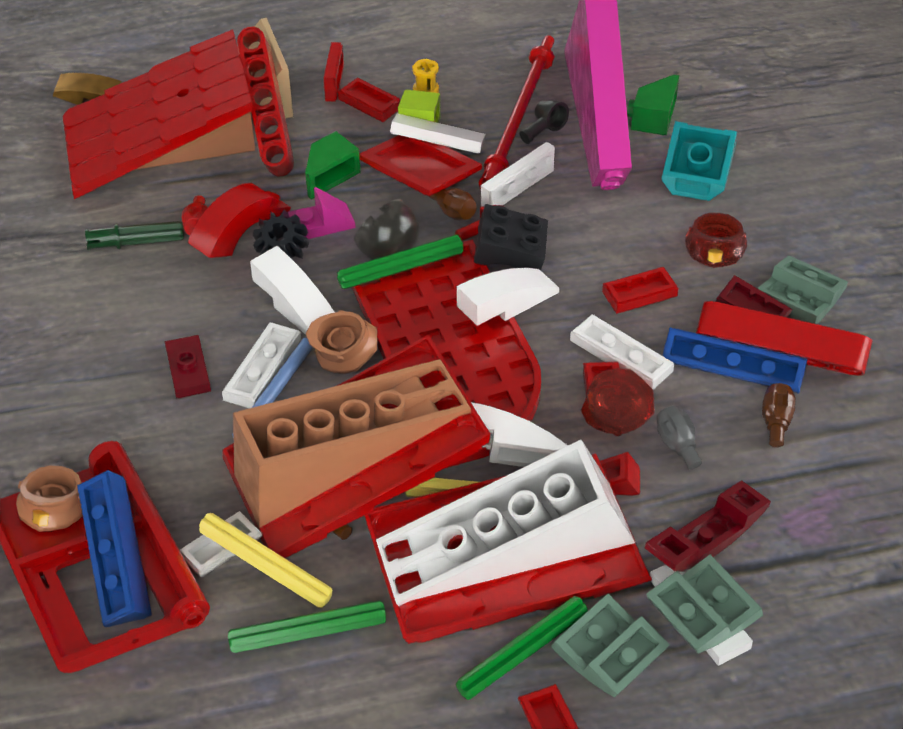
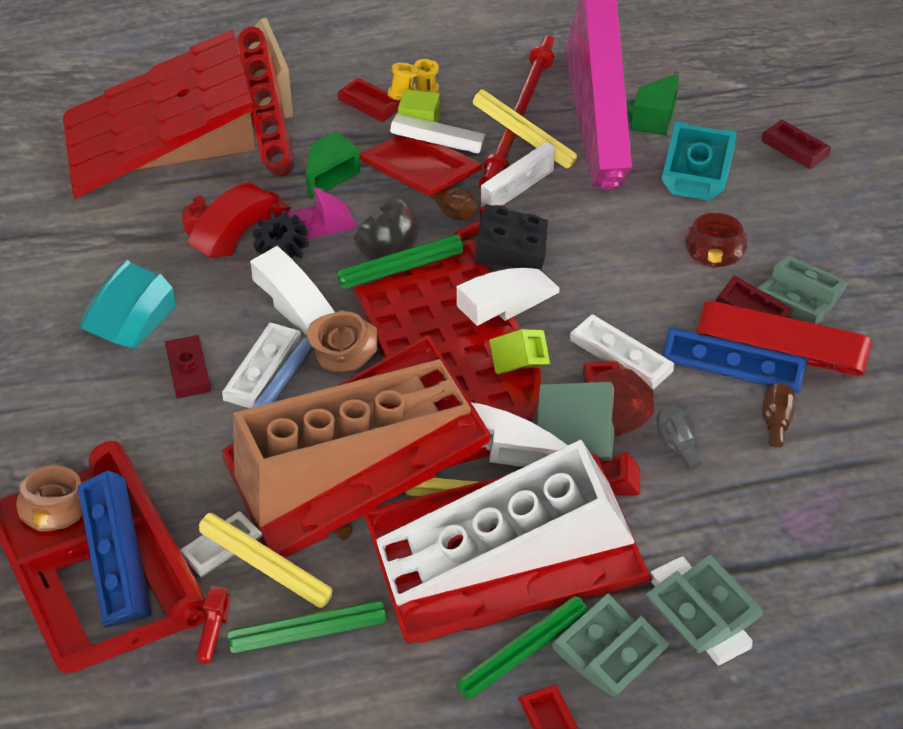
pearl gold slope [53,73,121,105] -> none
dark green axle [85,221,184,250] -> none
red tile [323,42,344,102] -> none
pearl dark grey bar [519,100,569,144] -> none
red plate [602,267,679,314] -> none
dark red slope [644,480,771,571] -> none
none -> teal slope [79,260,176,349]
none -> red bar [196,586,230,664]
none -> yellow bush [388,62,418,101]
none -> light yellow axle [473,89,577,169]
none -> lime panel [489,329,550,374]
none -> sand green slope [538,382,615,461]
none -> dark red plate [762,120,831,169]

